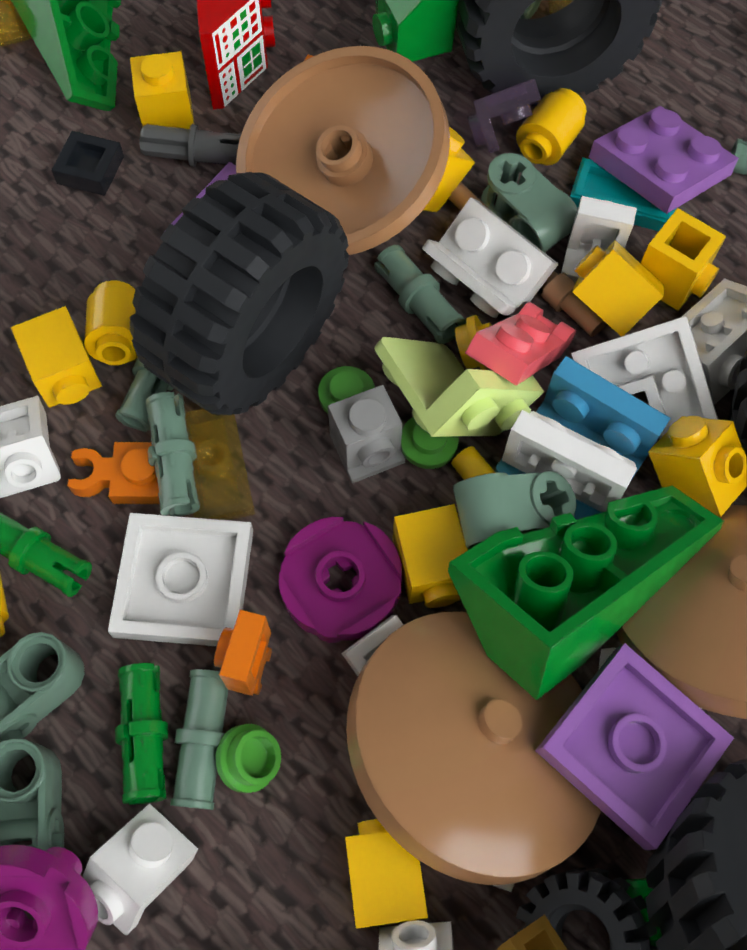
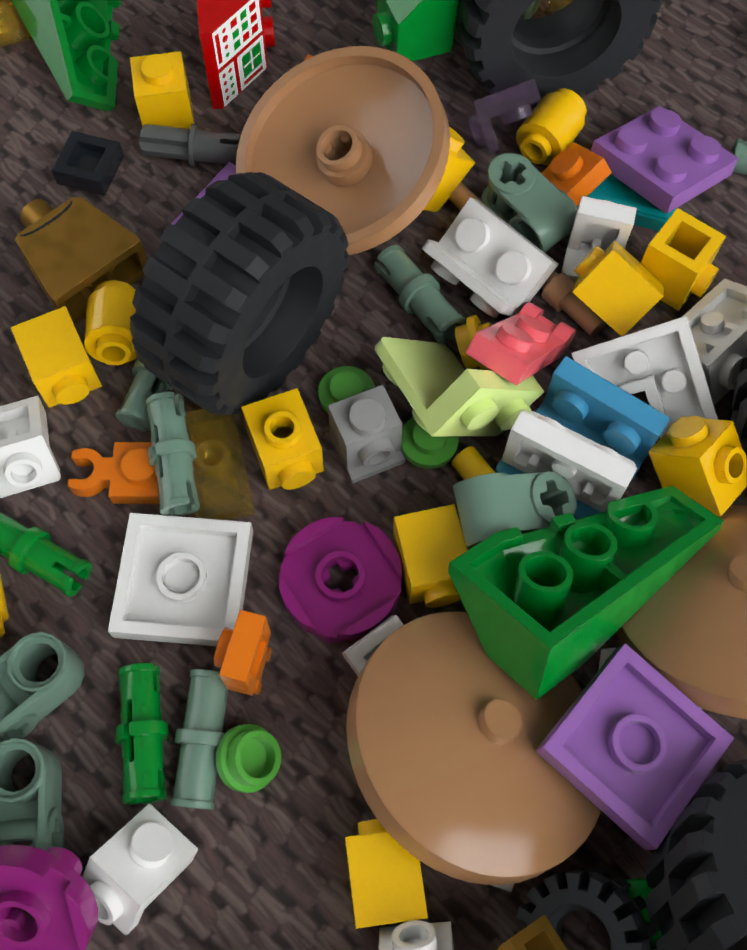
none -> pearl gold torso [15,197,147,324]
none -> yellow brick [241,388,324,490]
none -> orange plate [541,142,612,207]

